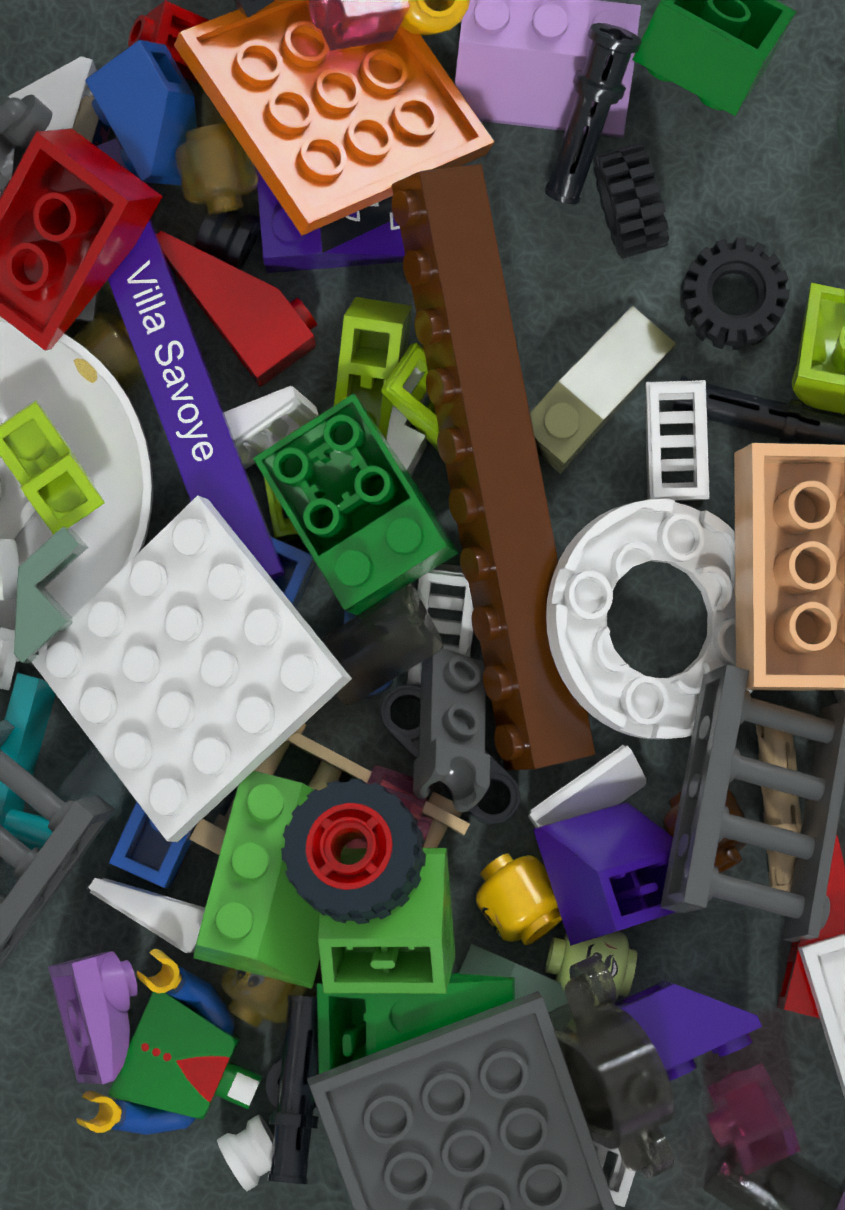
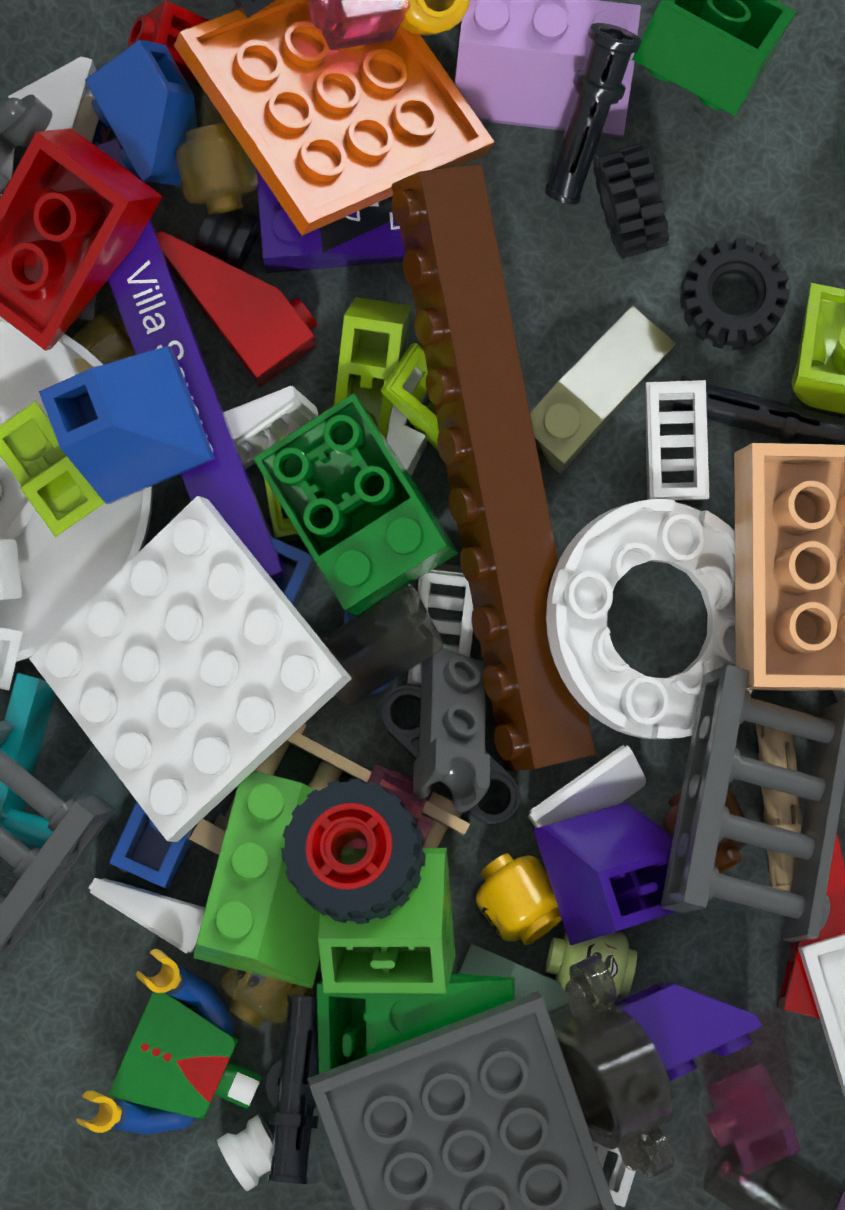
sand green slope [14,527,89,663] -> none
medium lavender slope [48,951,137,1084] -> none
none -> blue slope [39,346,215,504]

